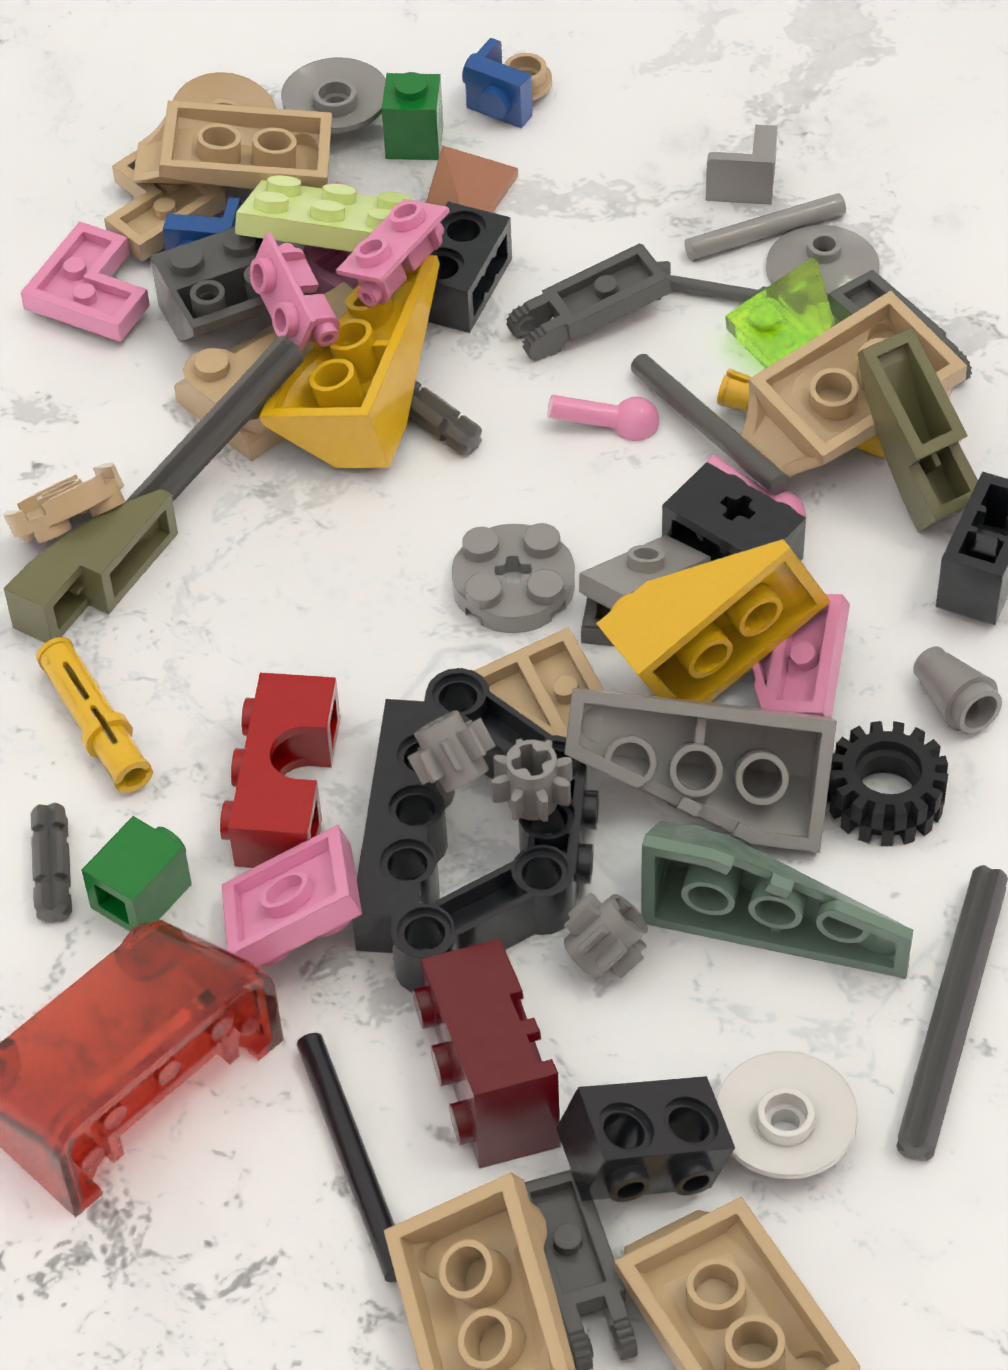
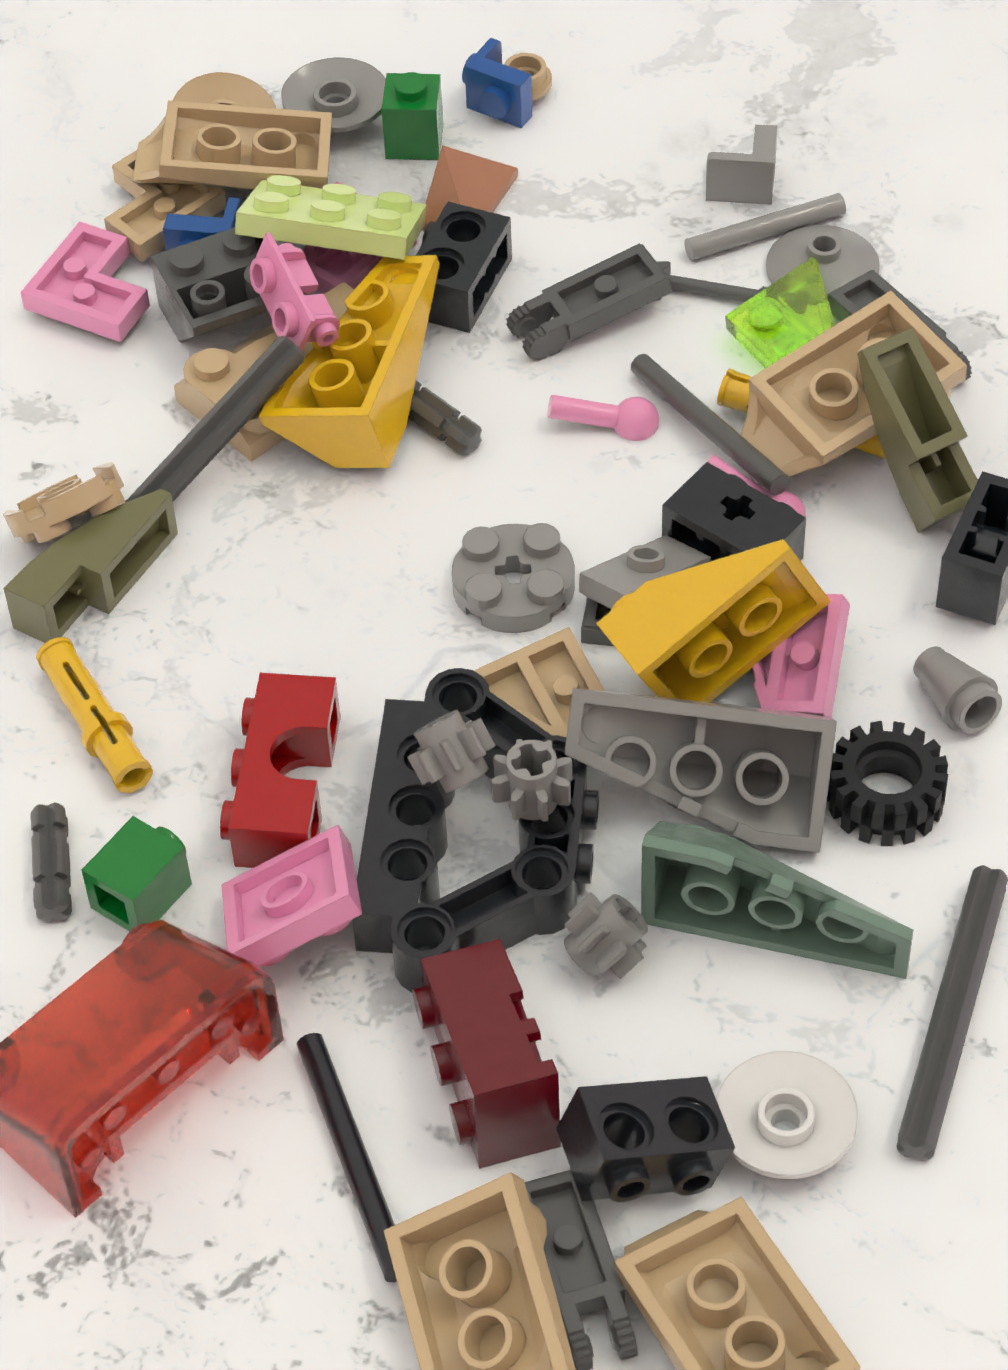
bright pink hinge [336,199,450,307] -> none

